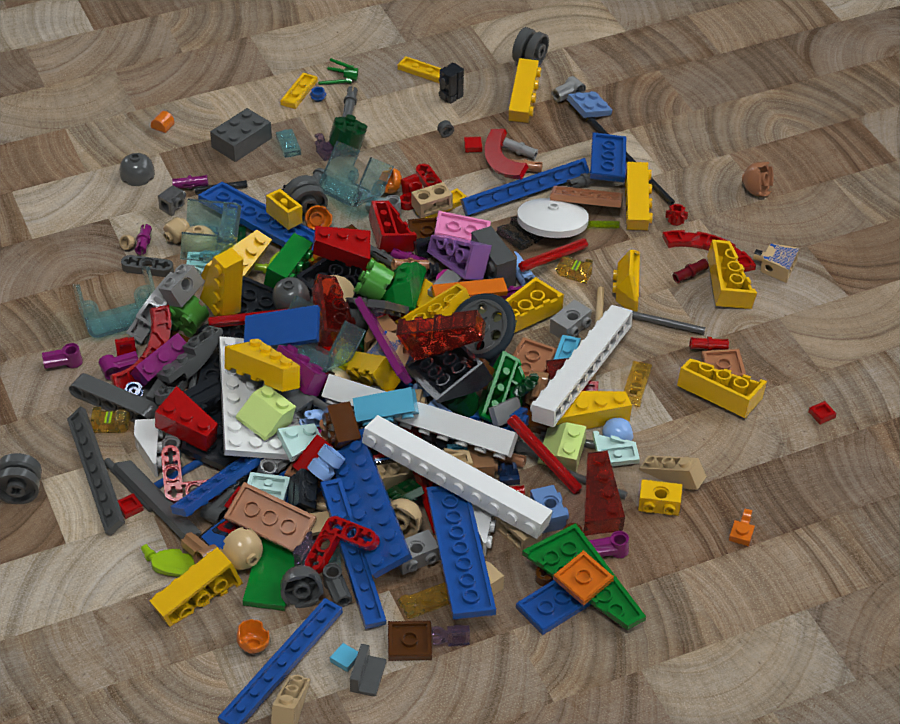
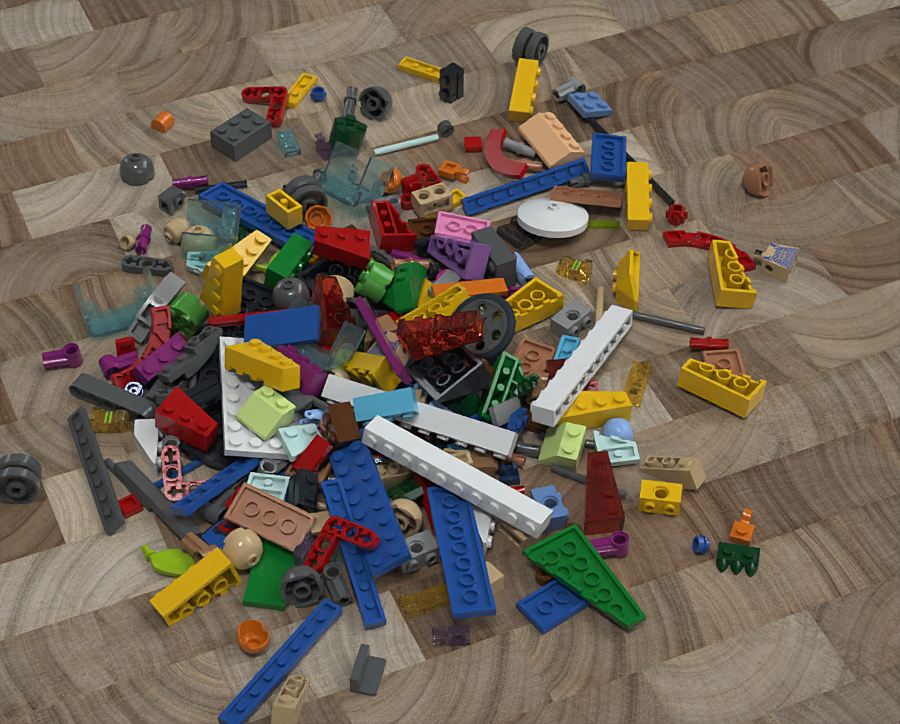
light grey brick [159,264,205,307] -> none
light blue wheel [307,444,346,481] -> none
green plant [318,58,359,85] -> none
medium azure tile [330,643,358,672] -> none
dark grey plate [367,299,409,317] -> none
reddish brown tile [388,620,432,661] -> none
red axle [507,414,582,494] -> none
red axle [518,238,588,272] -> none
orange tile [553,550,614,606] -> none
dark red pin [672,258,709,283] -> none
red tile [808,401,837,425] -> none
none -> red beam [241,86,289,128]
none -> dark grey cylinder [359,86,393,120]
none -> light aqua bar [373,134,439,156]
none -> orange plate [438,160,470,183]
none -> light nougat slope [518,112,585,169]
none -> blue plate [692,534,710,555]
none -> dark green plate [716,542,760,577]

